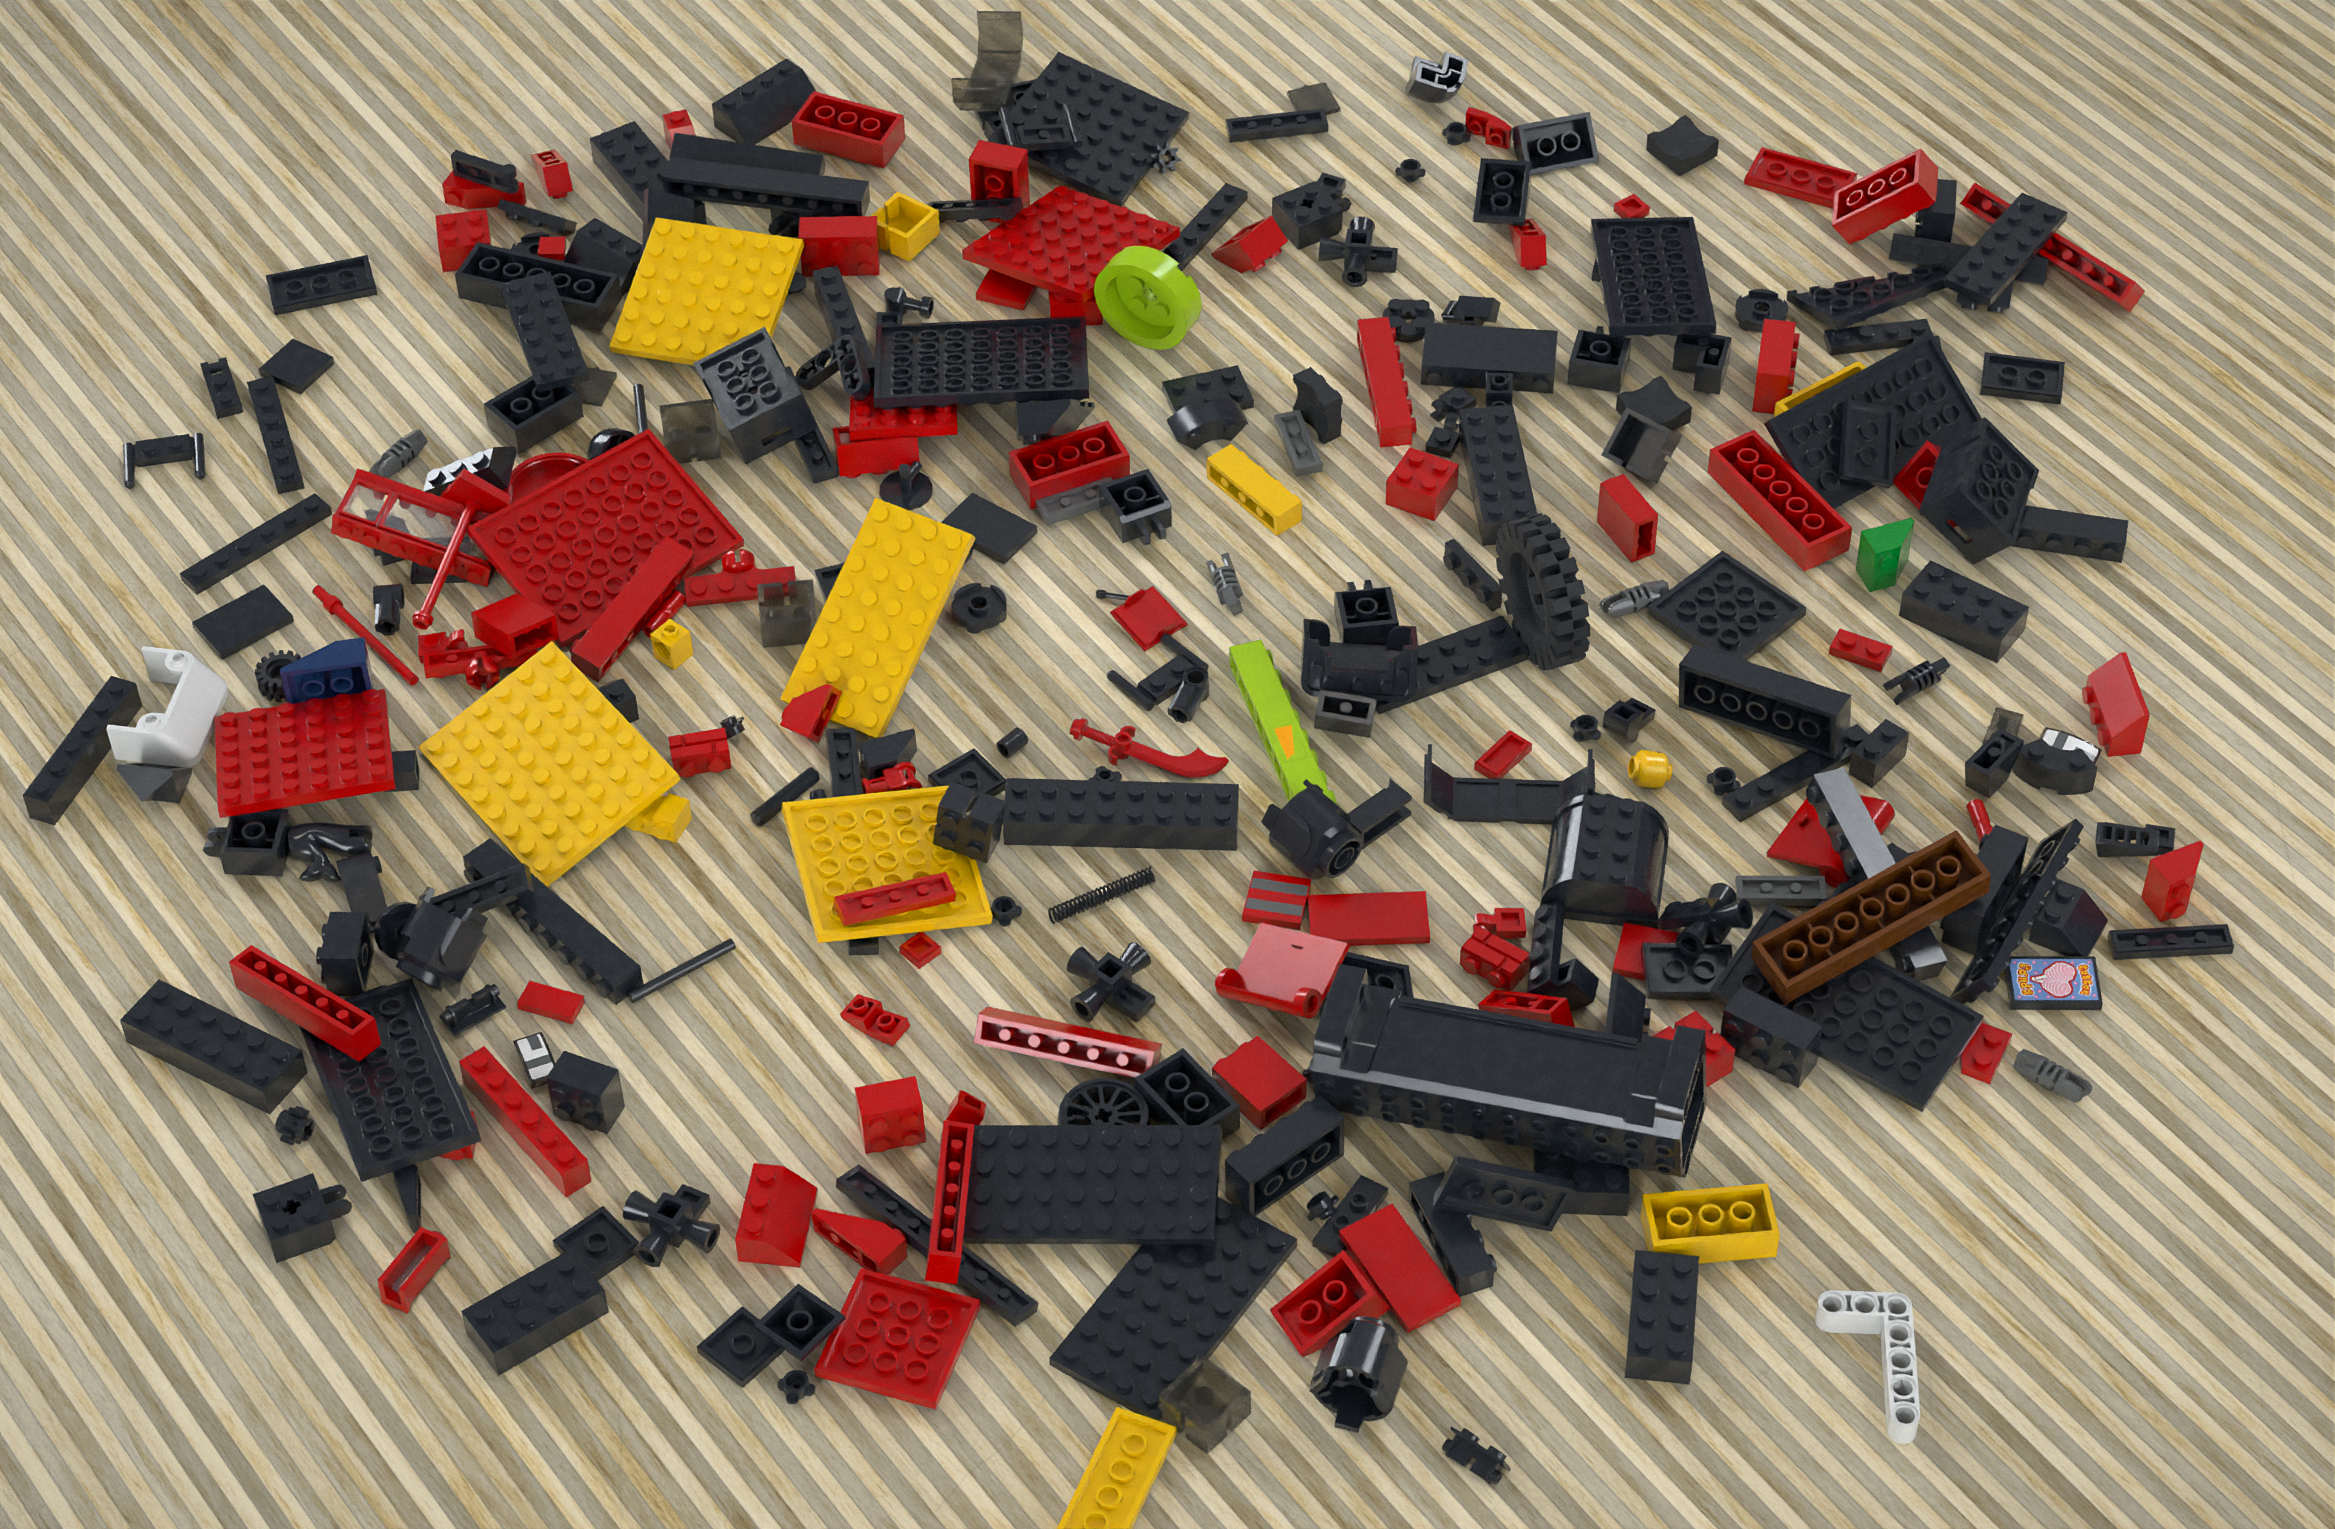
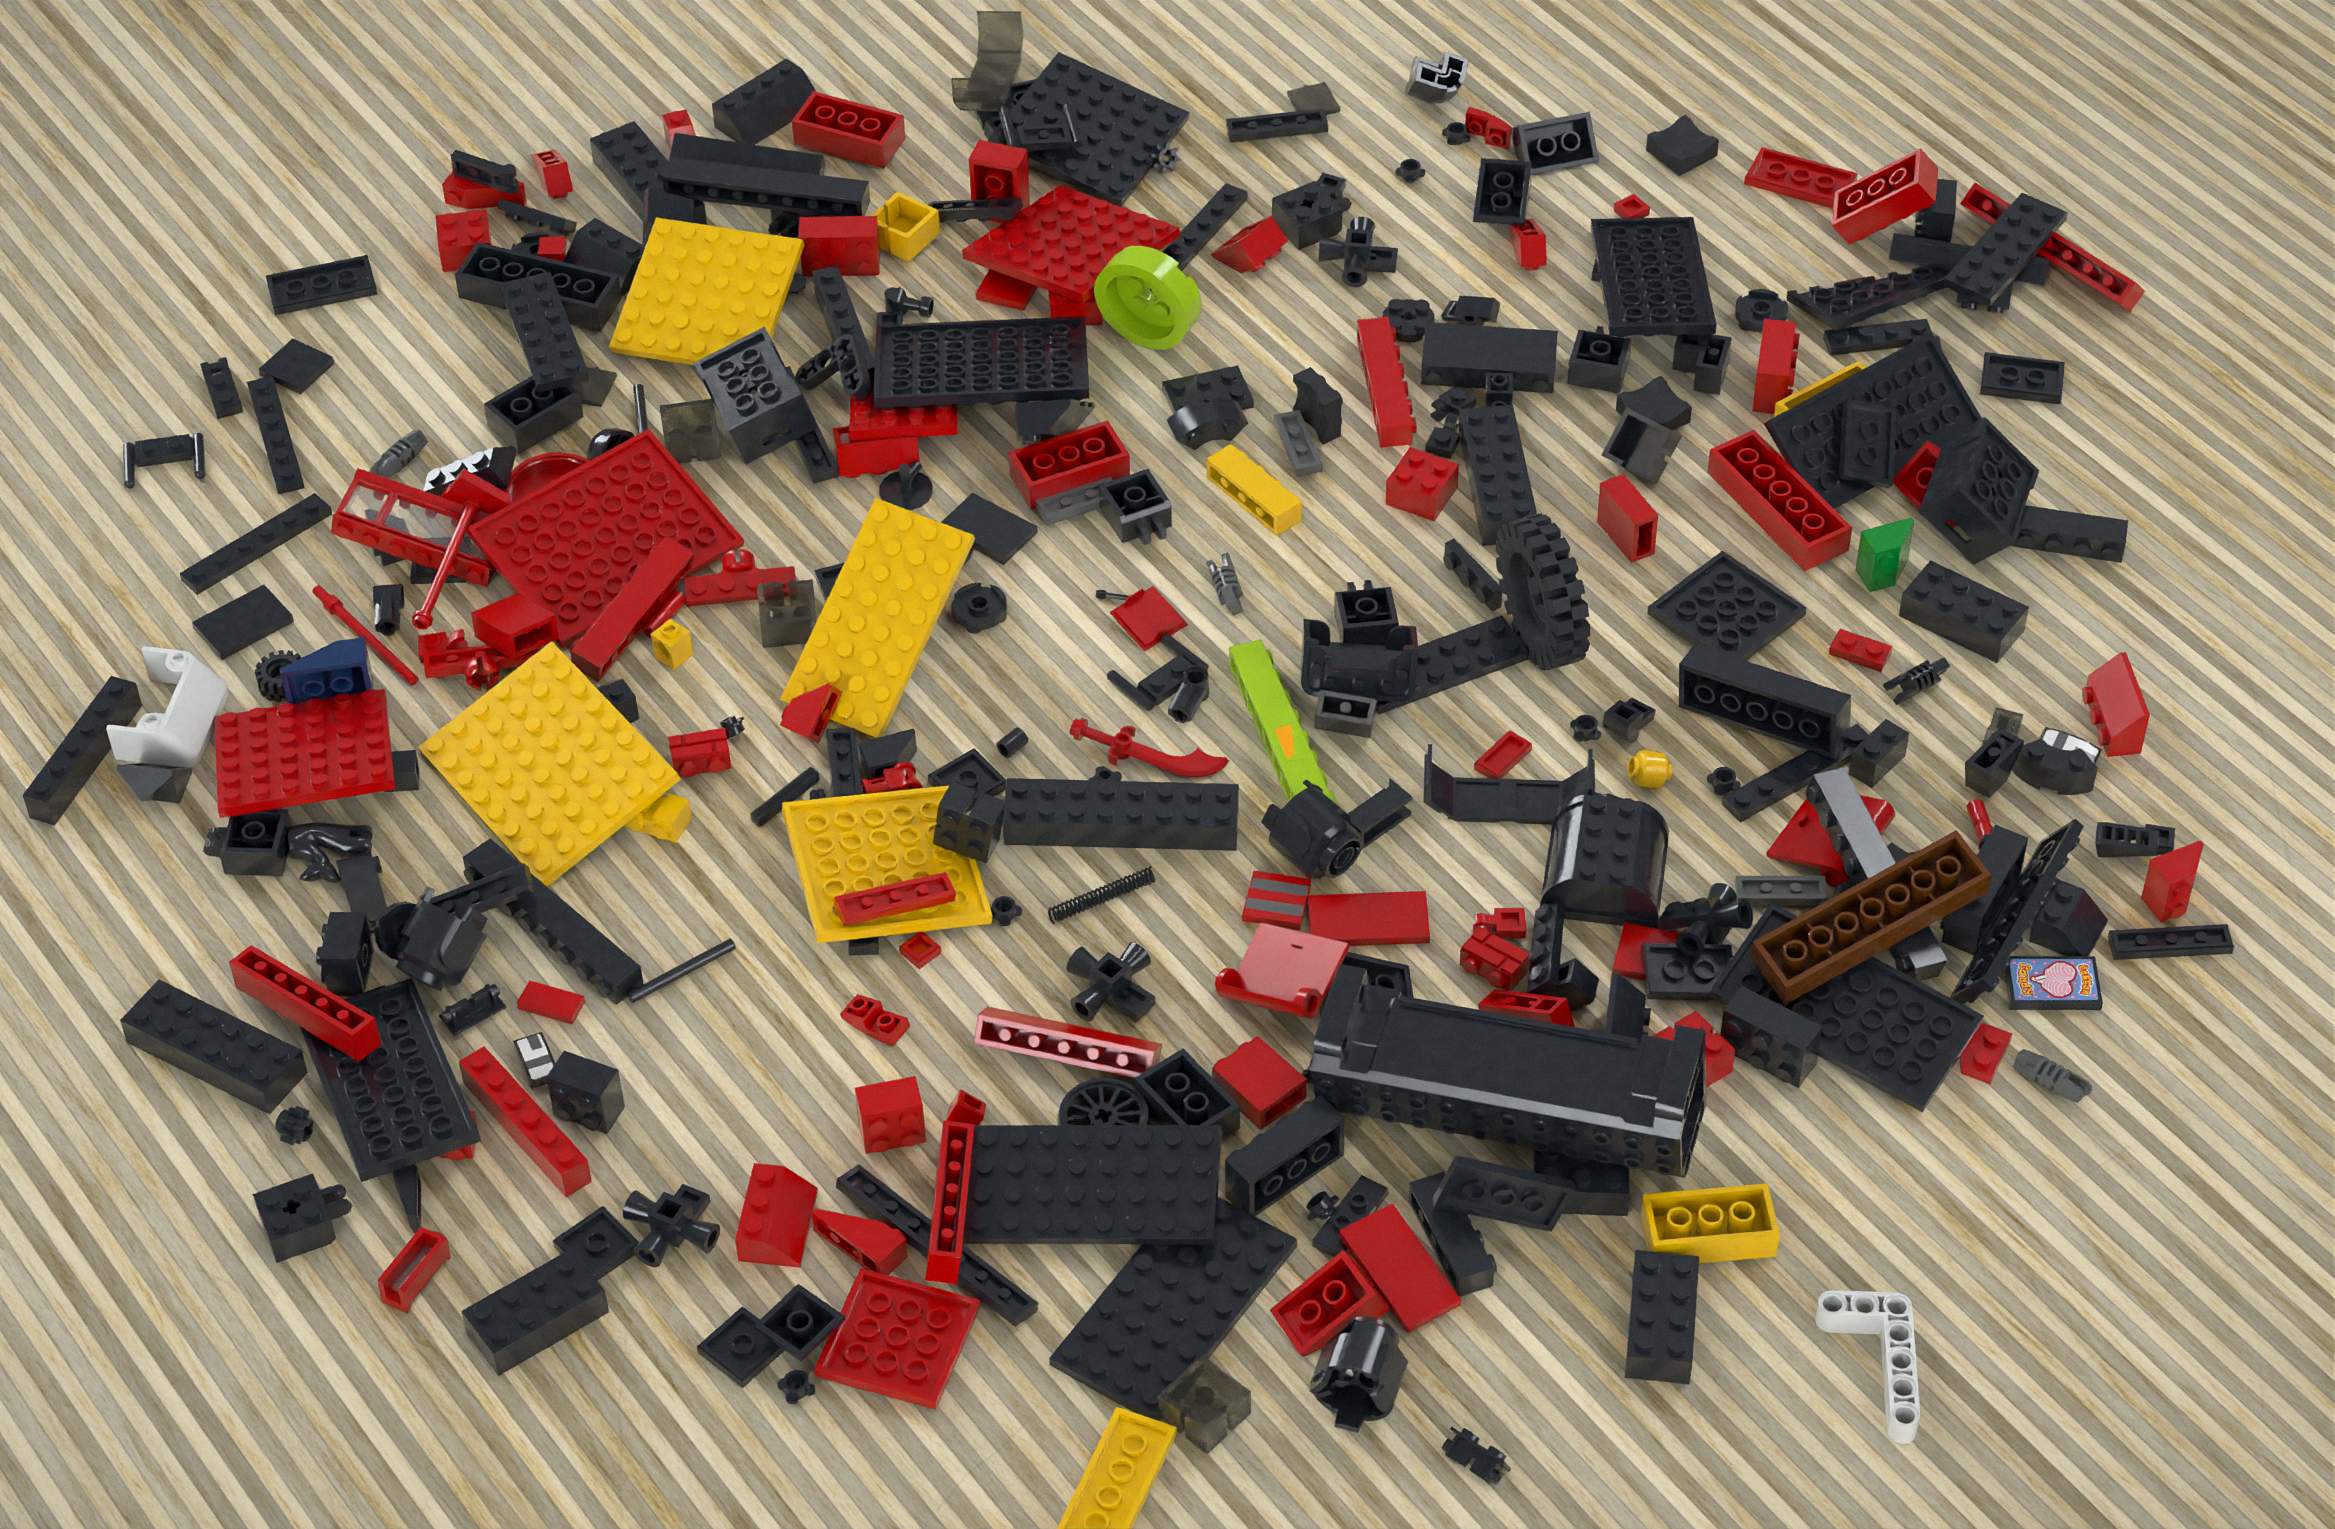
dark grey hinge [1599,580,1669,618] -> none

